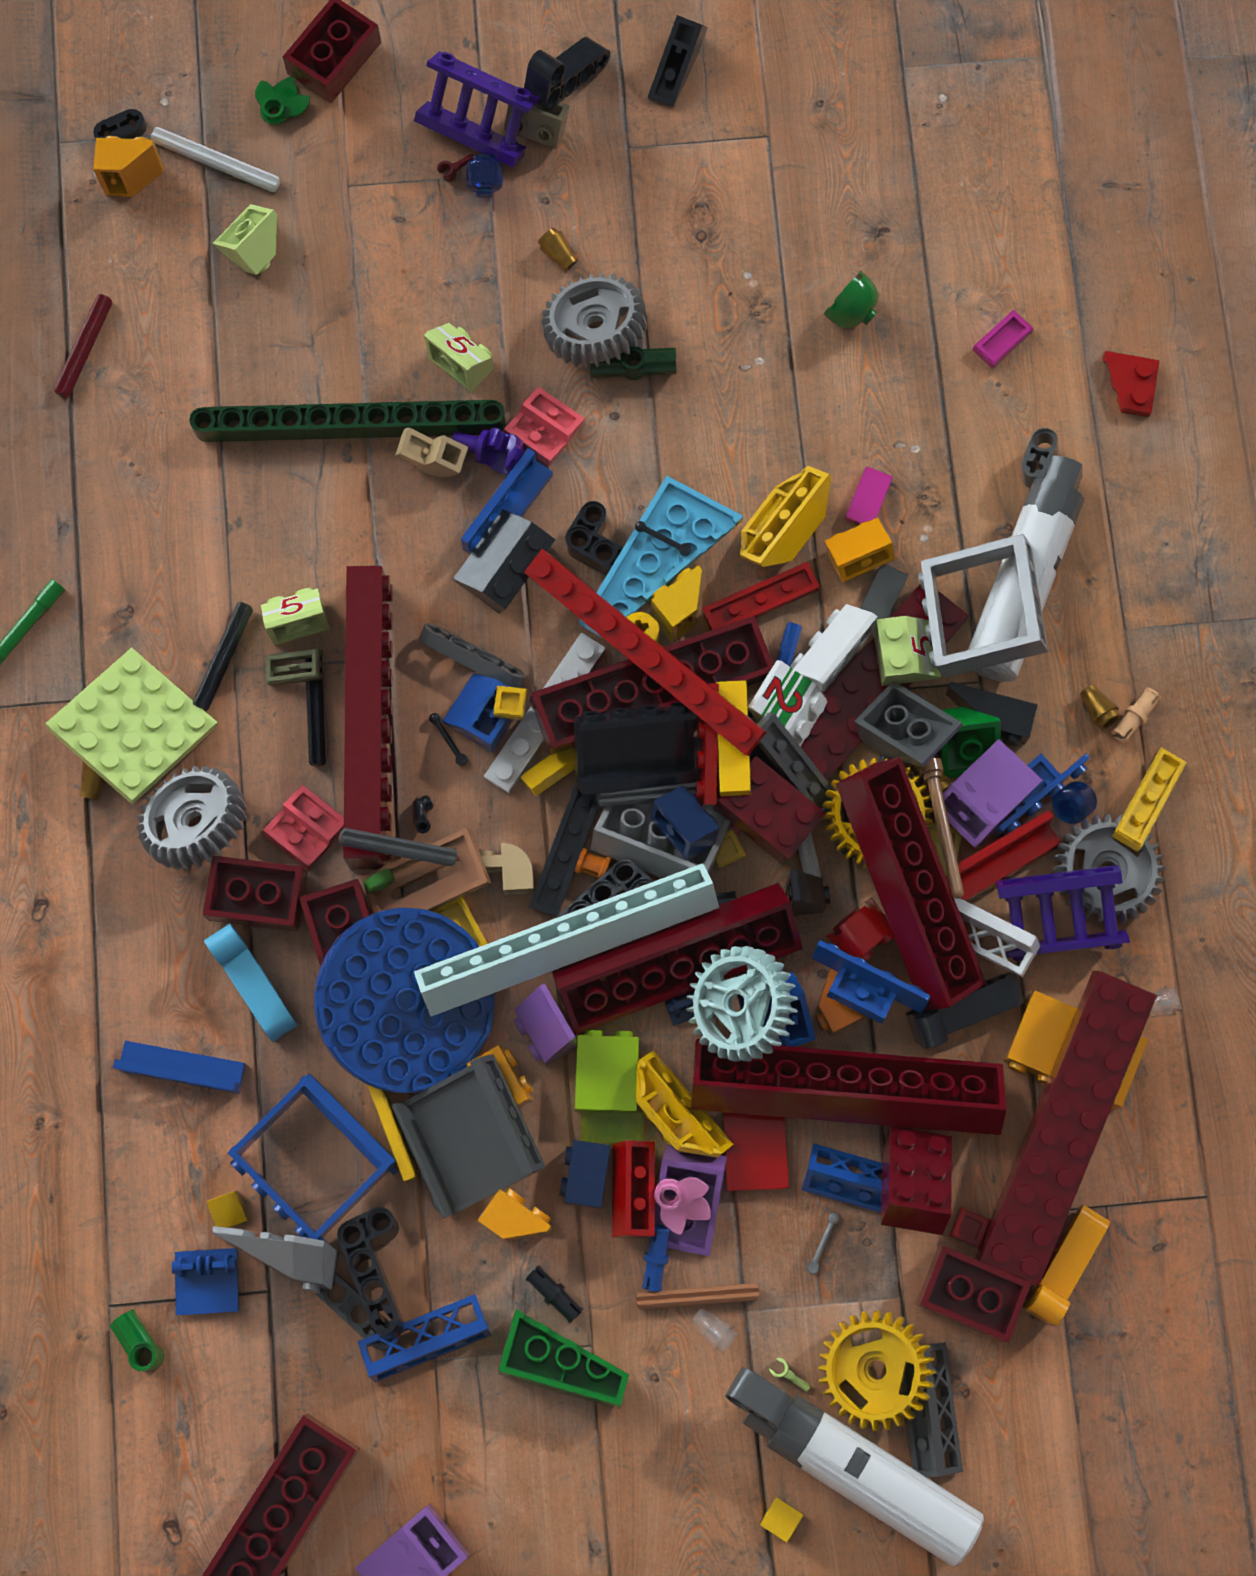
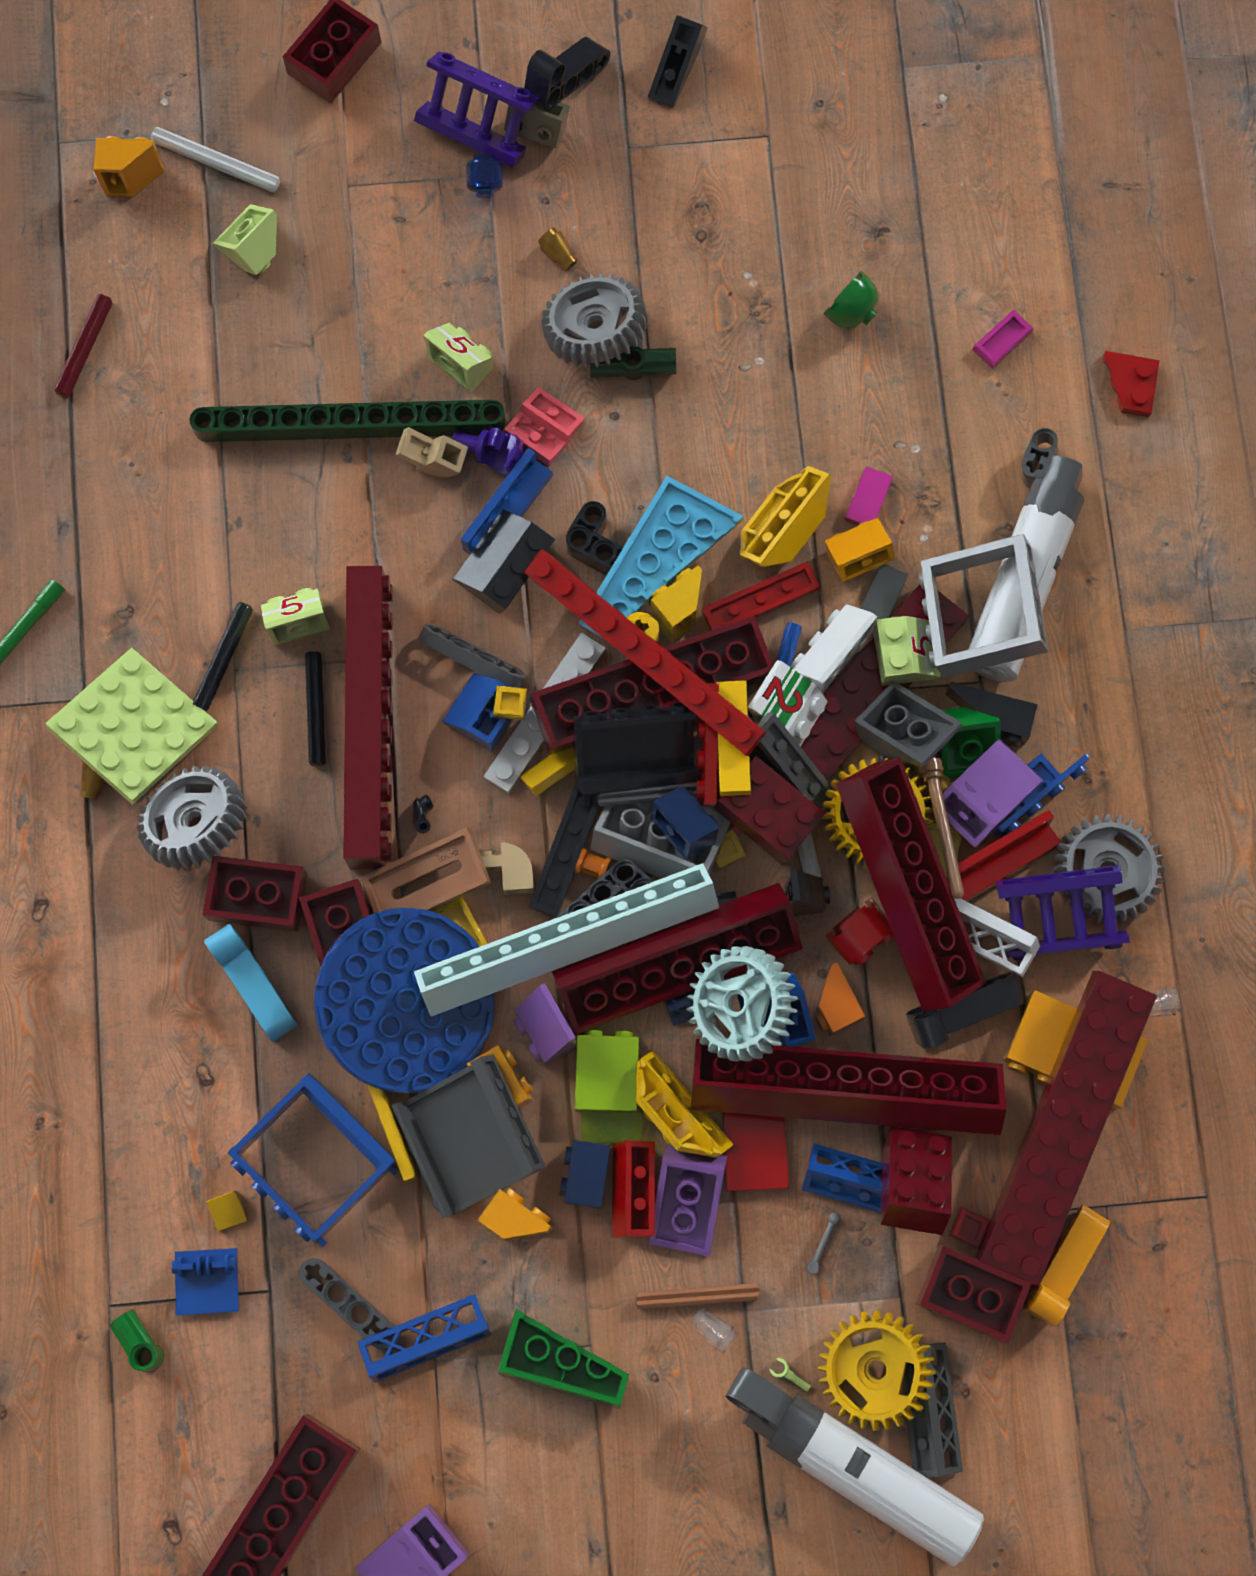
black beam [93,109,147,139] -> none
blue fence [113,1041,246,1094] -> none
light grey wedge [212,1226,340,1293] -> none
green plate [255,76,310,125] -> none
coral slope [262,785,344,871] -> none
olive tile [266,648,323,686] -> none
black beam [337,1207,404,1340] -> none
dark grey axle [339,828,457,866] -> none
bright green tile [363,869,395,894] -> none
black hinge [429,713,467,766] -> none
dark red hand [437,153,475,182] -> none
black pin [525,1265,584,1324] -> none
black hinge [635,521,691,556] -> none
blue pin [642,1225,670,1291] -> none
bright pink plate [654,1177,711,1235] -> none
yellow tile [760,1497,803,1543] -> none
blue bracket [812,941,931,1024] -> none
clear blue head [1052,781,1097,824] -> none
pearl gold cone [1080,684,1121,729] -> none
light nougat pin [1111,688,1161,744] -> none
yellow tile [1112,747,1187,852] -> none

